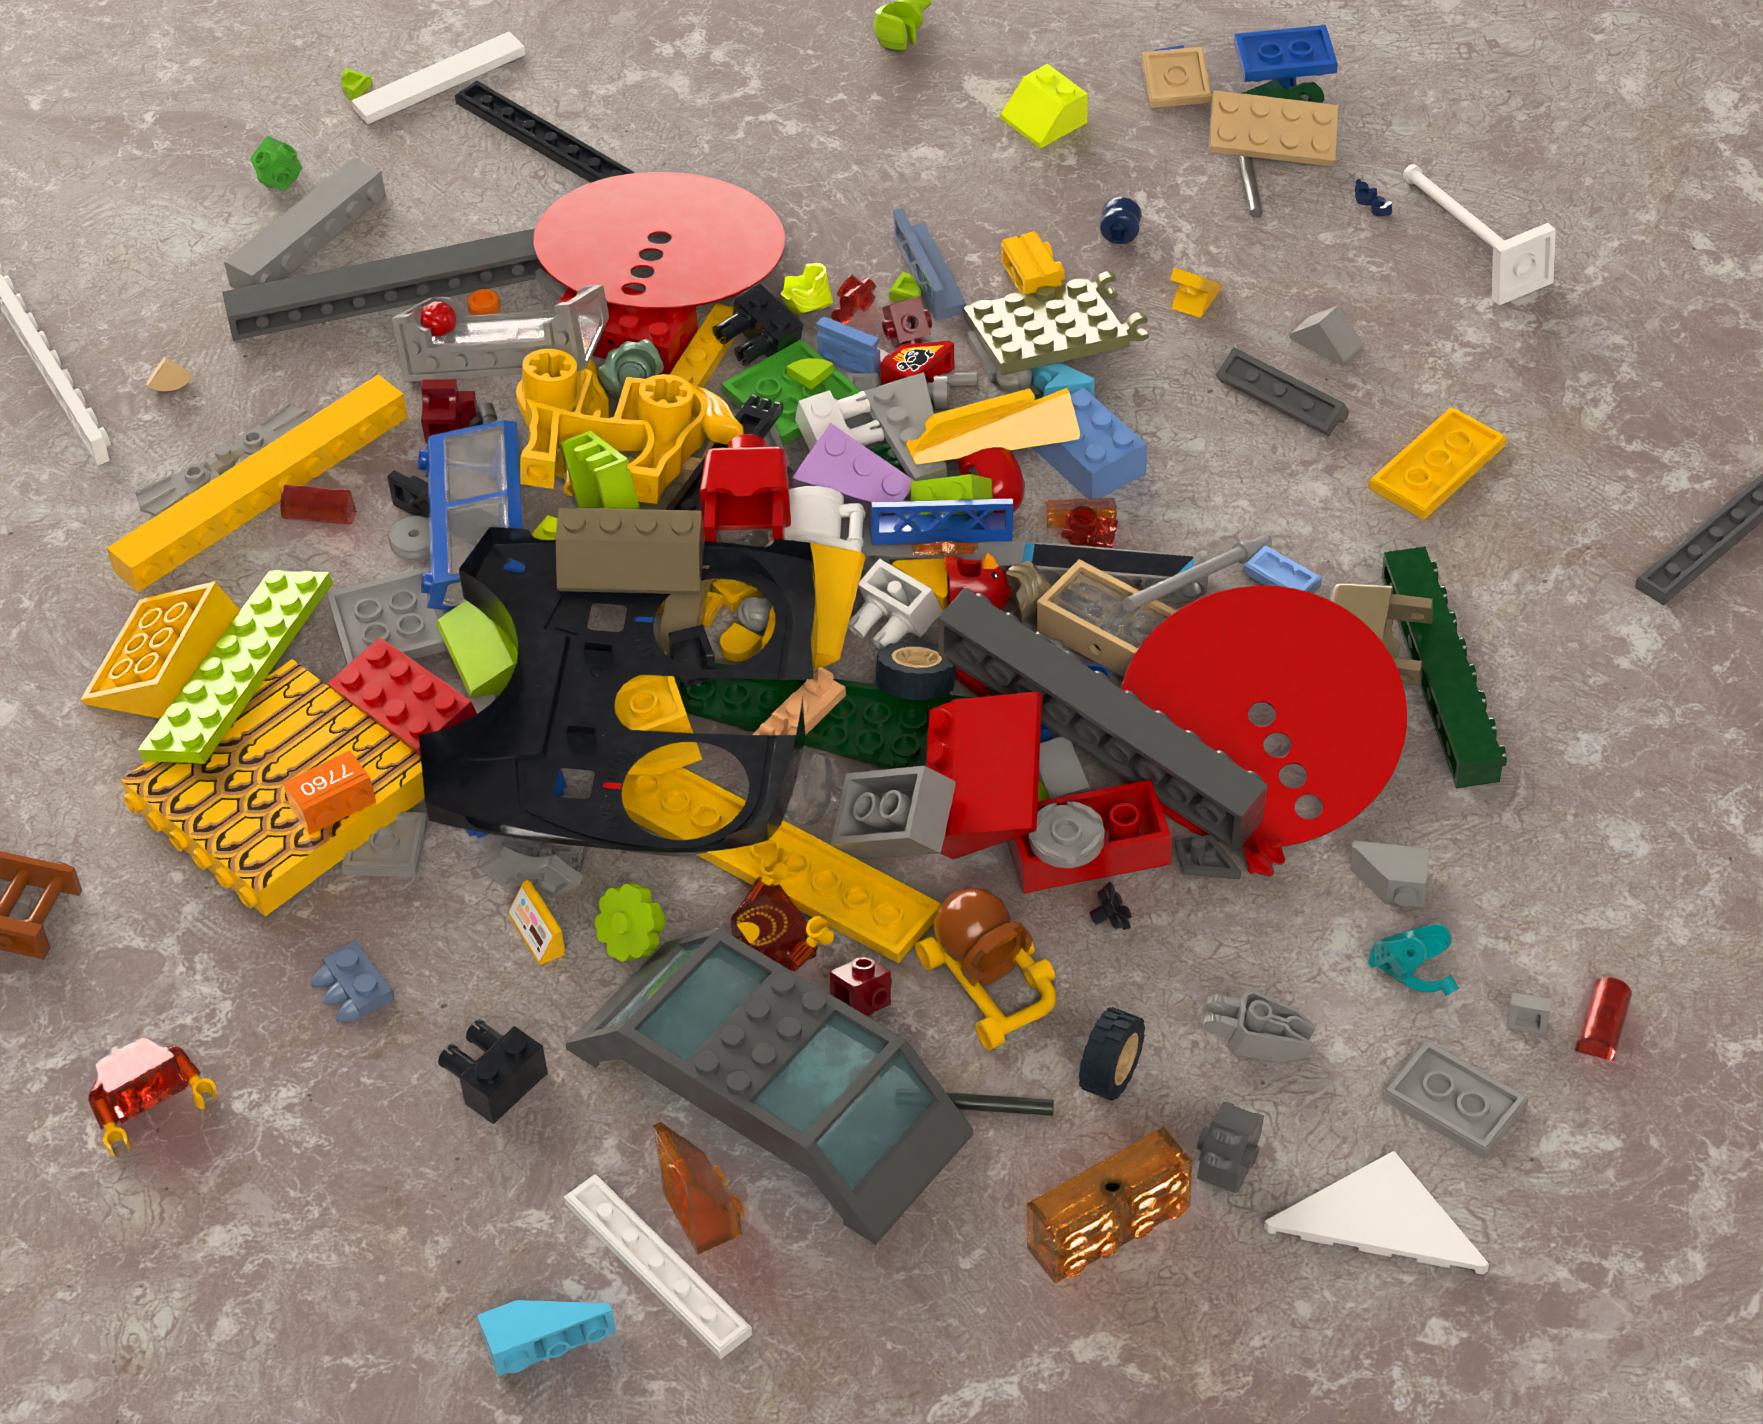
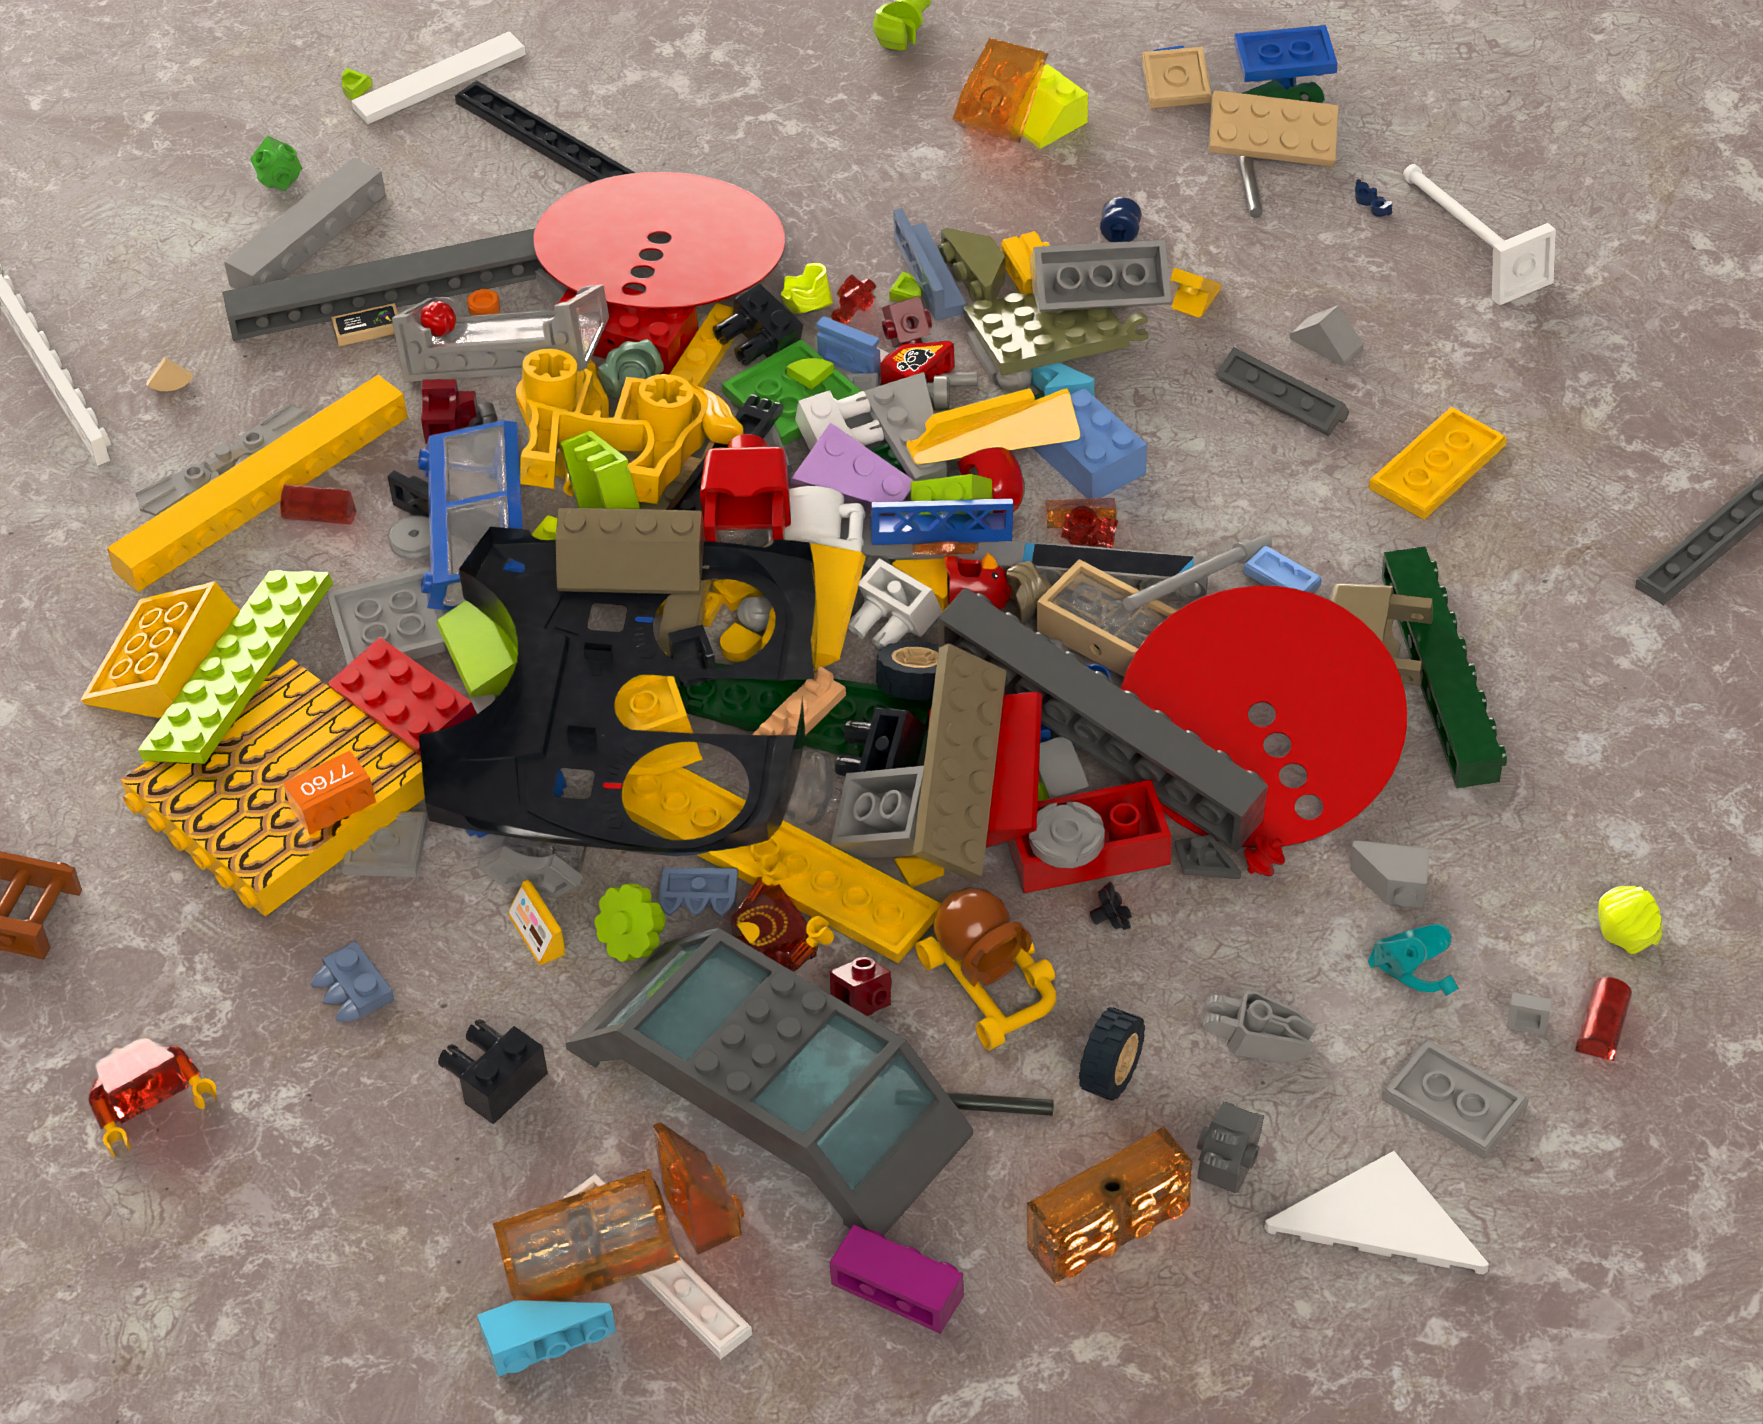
none -> tile [331,303,398,346]
none -> brick [493,1169,681,1302]
none -> sand blue plate [659,867,739,917]
none -> magenta brick [829,1225,964,1334]
none -> black brick [835,708,927,778]
none -> yellow slope [894,855,944,888]
none -> dark tan plate [913,643,1006,880]
none -> olive slope [938,228,1005,301]
none -> clear orange slope [953,37,1048,143]
none -> light grey slope [1030,240,1172,312]
none -> neon yellow hair [1598,886,1663,954]

